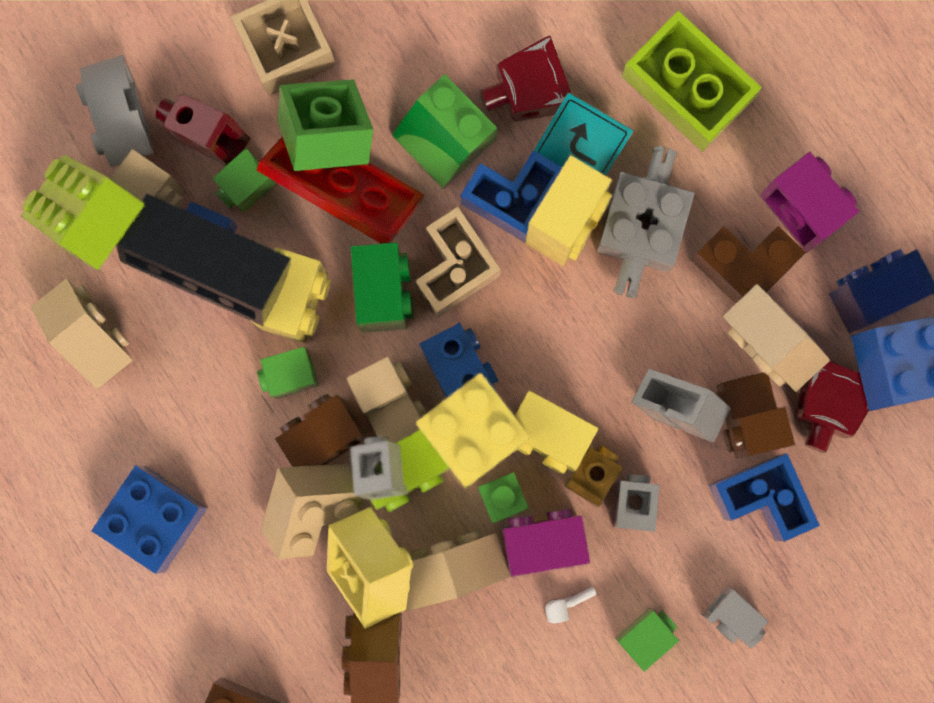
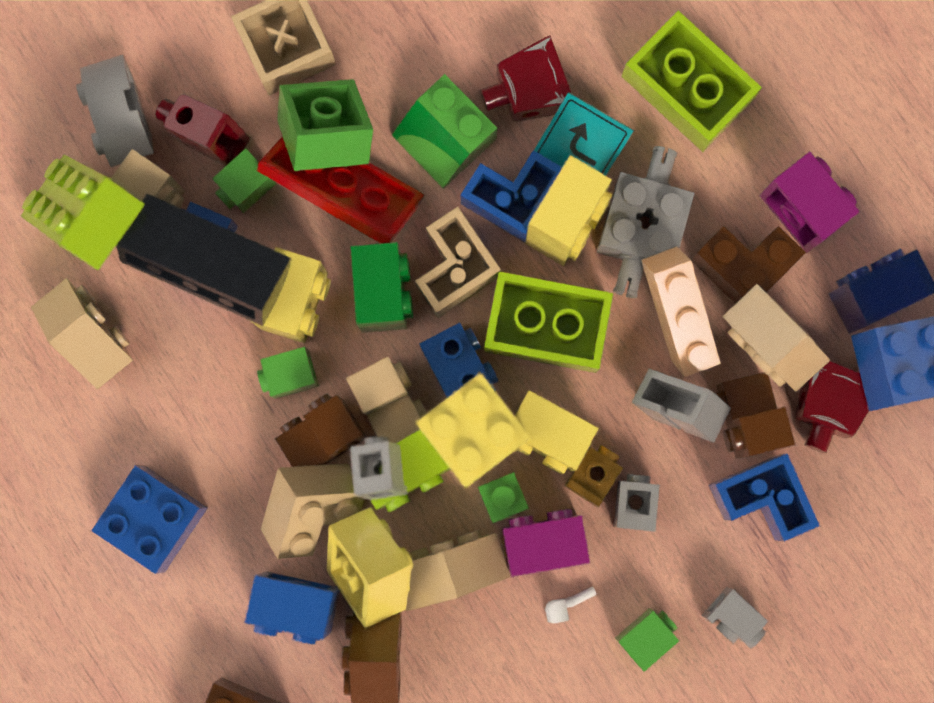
none -> blue brick [244,571,340,645]
none -> lime brick [484,272,613,373]
none -> light nougat brick [641,247,721,377]

